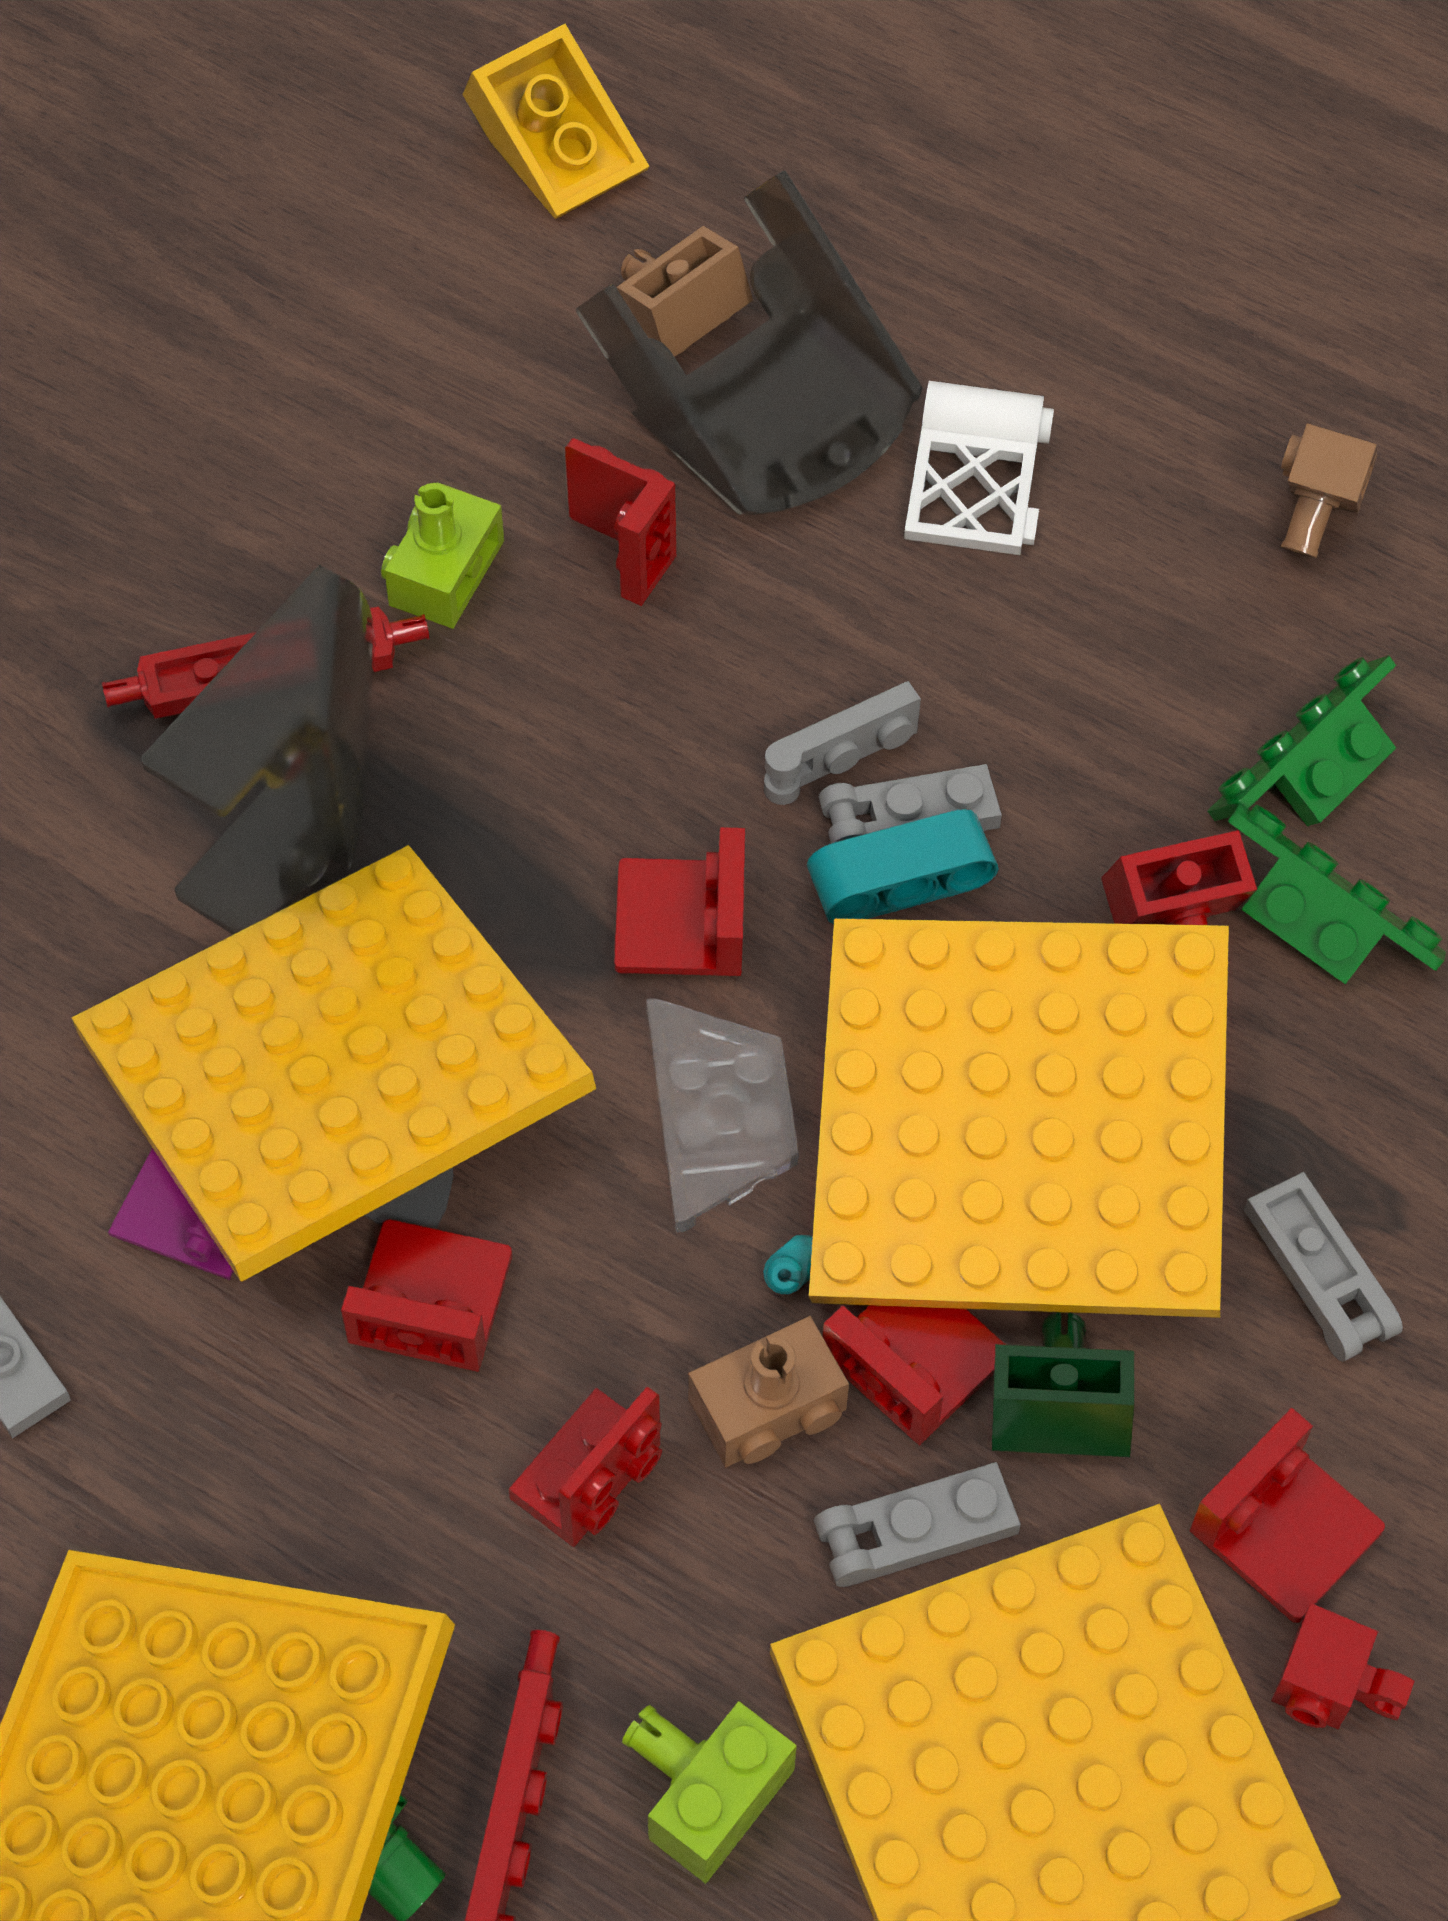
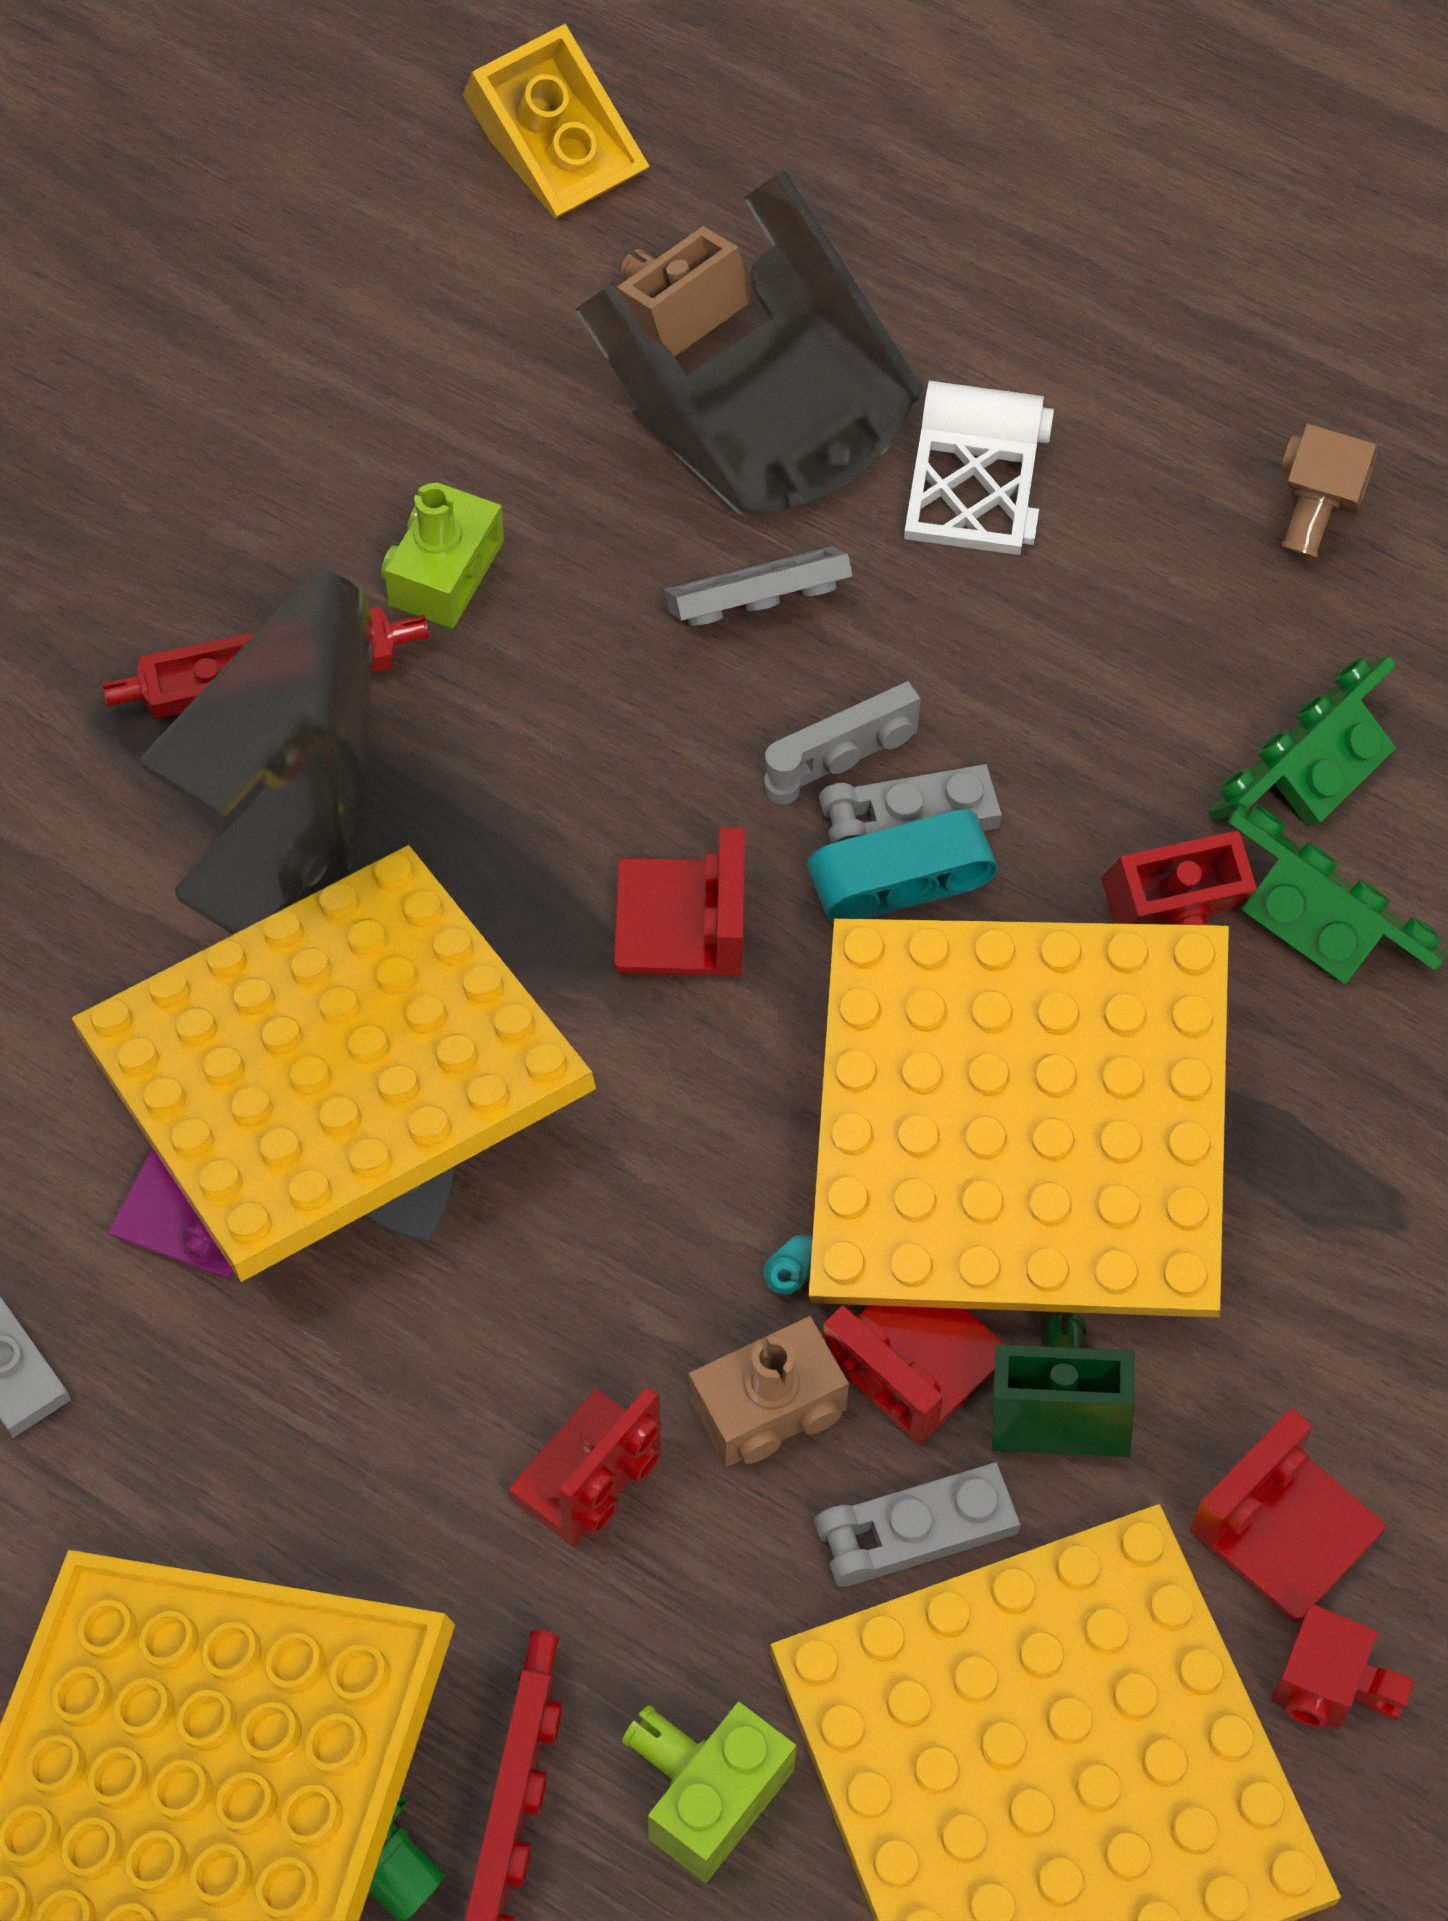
red bracket [341,1219,512,1372] -> none
red bracket [565,438,677,606] -> none
clear wing [646,998,799,1233] -> none
light grey plate [1244,1172,1403,1362] -> none
none -> light grey plate [664,546,853,626]

